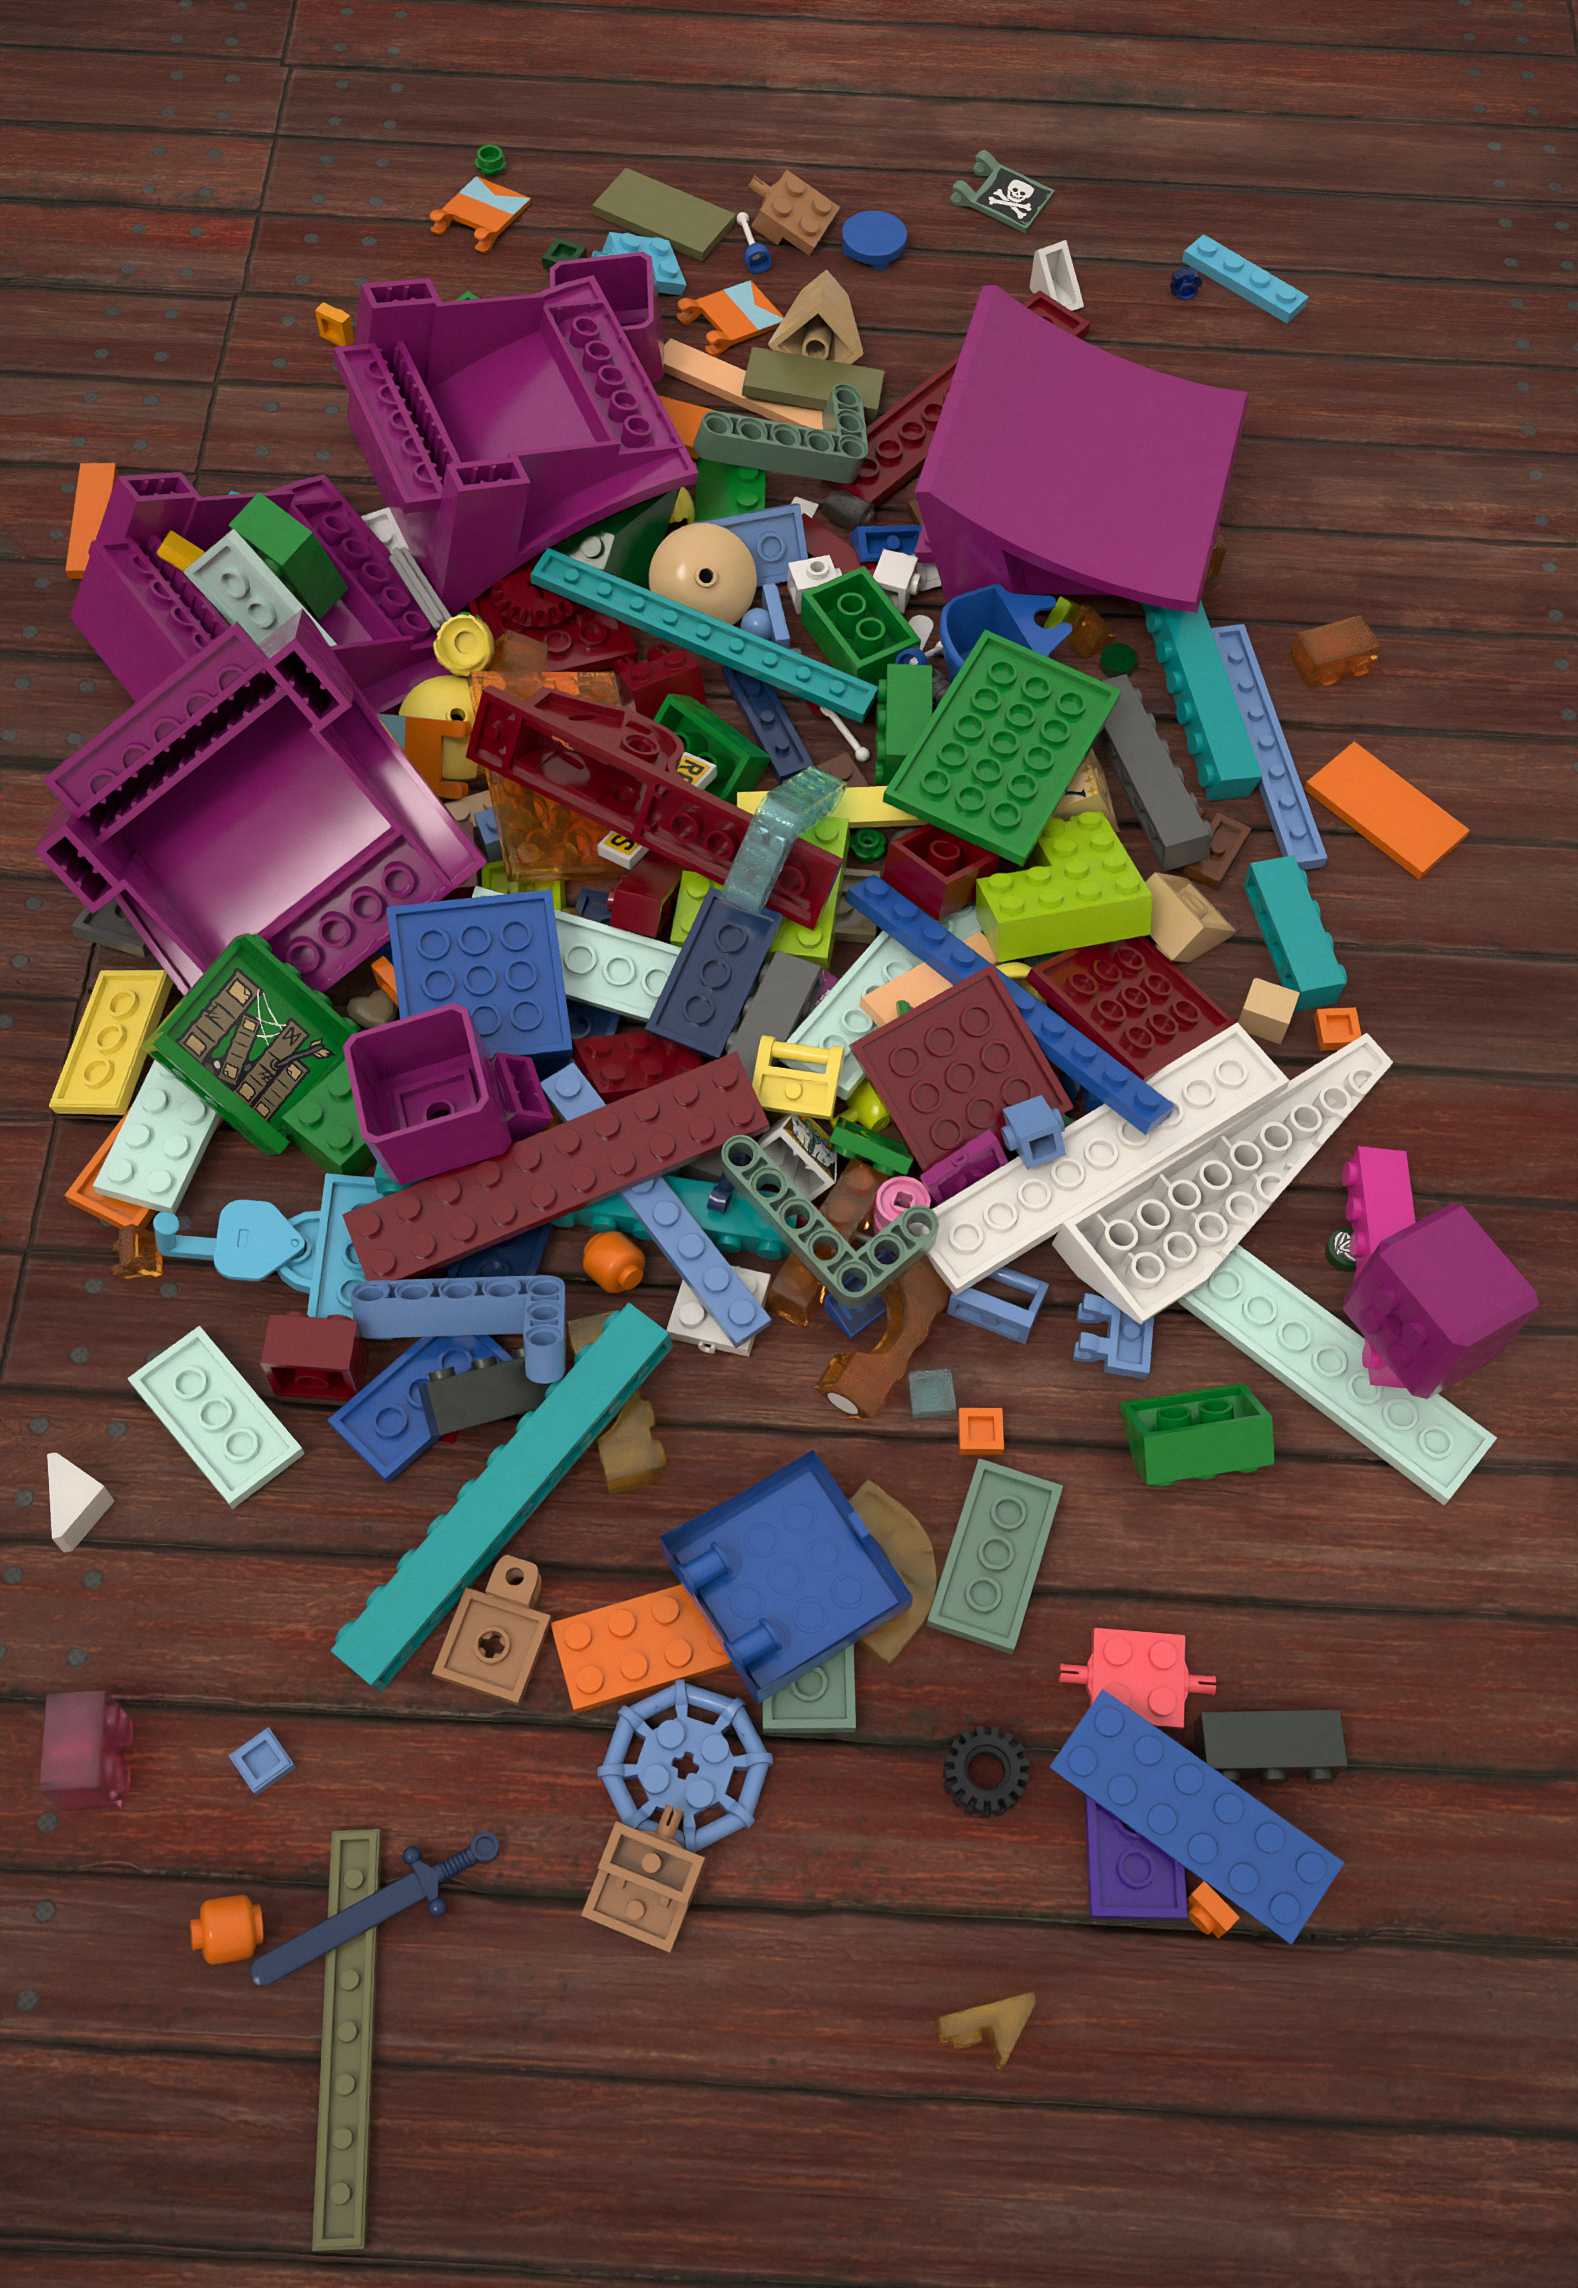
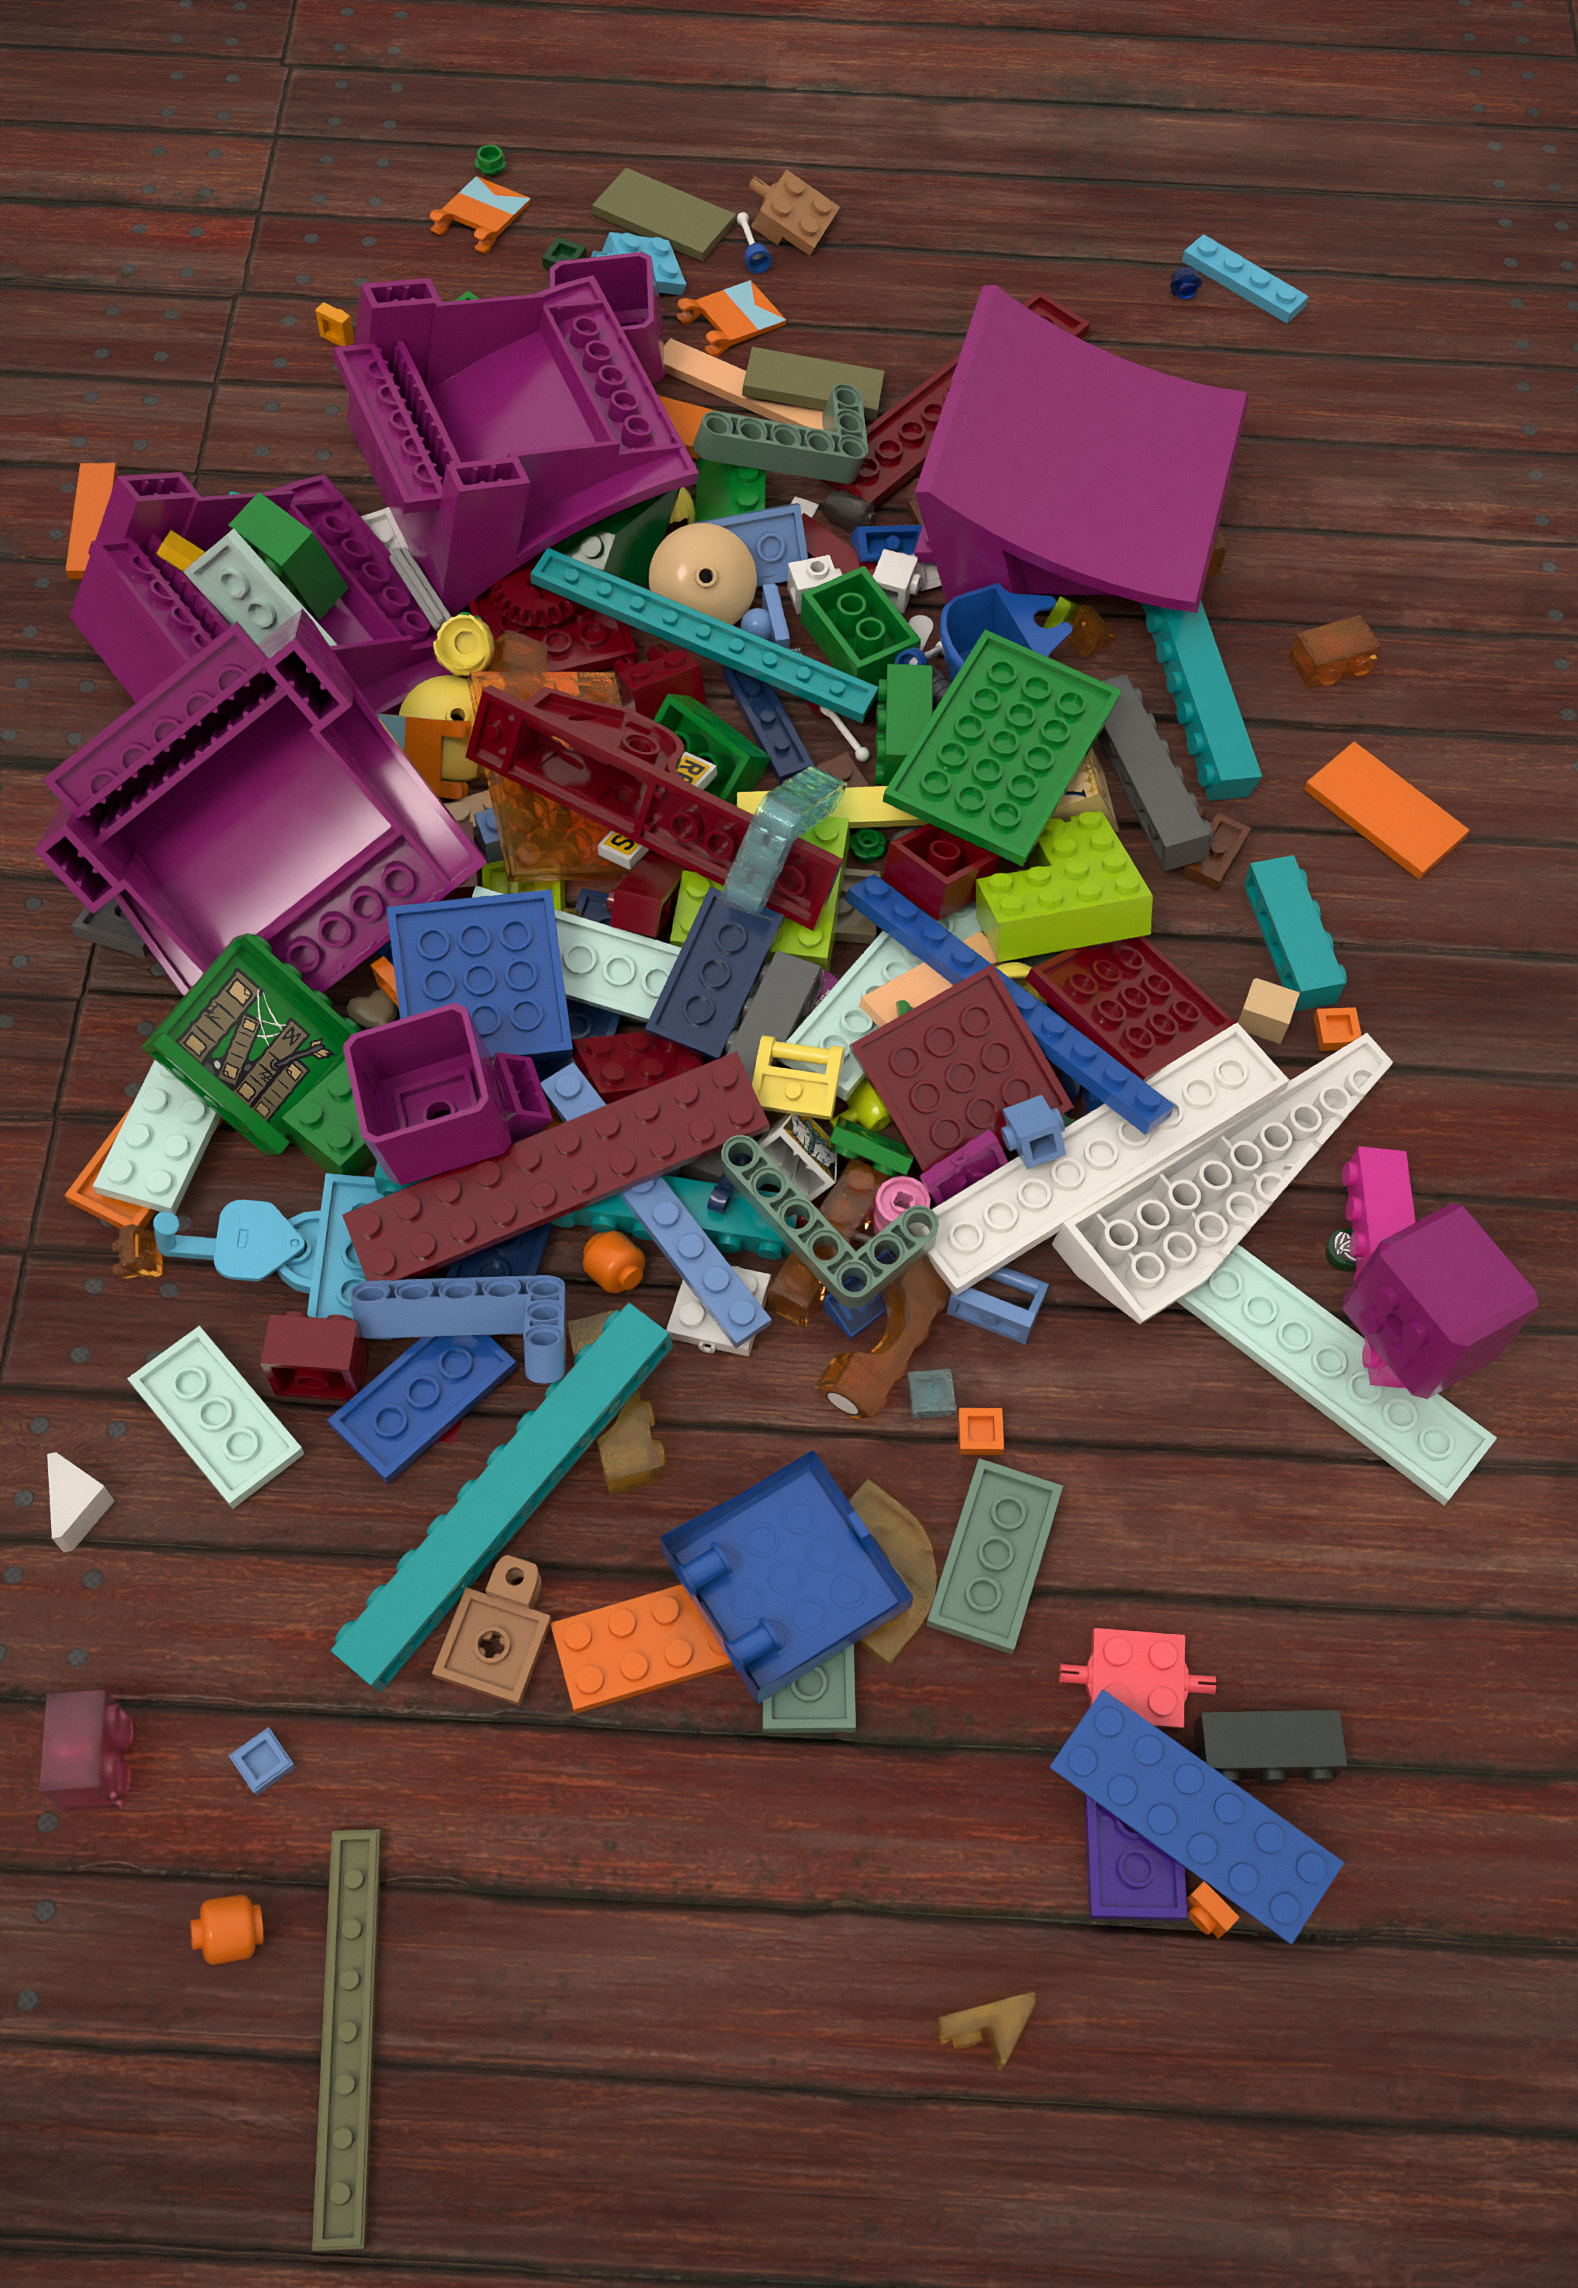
light yellow tile [49,970,173,1115] -> none
dark blue sword [249,1832,499,1986] -> none
pearl dark grey brick [418,1348,551,1436] -> none
medium nougat plate [581,1804,708,1953] -> none
medium blue plate [597,1679,773,1854] -> none
tan slope [768,269,863,364] -> none
blue tile [842,210,907,270] -> none
black tyre [942,1725,1030,1819] -> none
flag [950,150,1055,233] -> none
white slope [1030,240,1084,311] -> none
medium blue plate [1073,1293,1154,1380] -> none
dark green tile [1099,643,1137,678] -> none
green slope [1119,1383,1275,1487] -> none
tan slope [1145,872,1236,962] -> none
medium blue plate [1211,624,1328,870] -> none

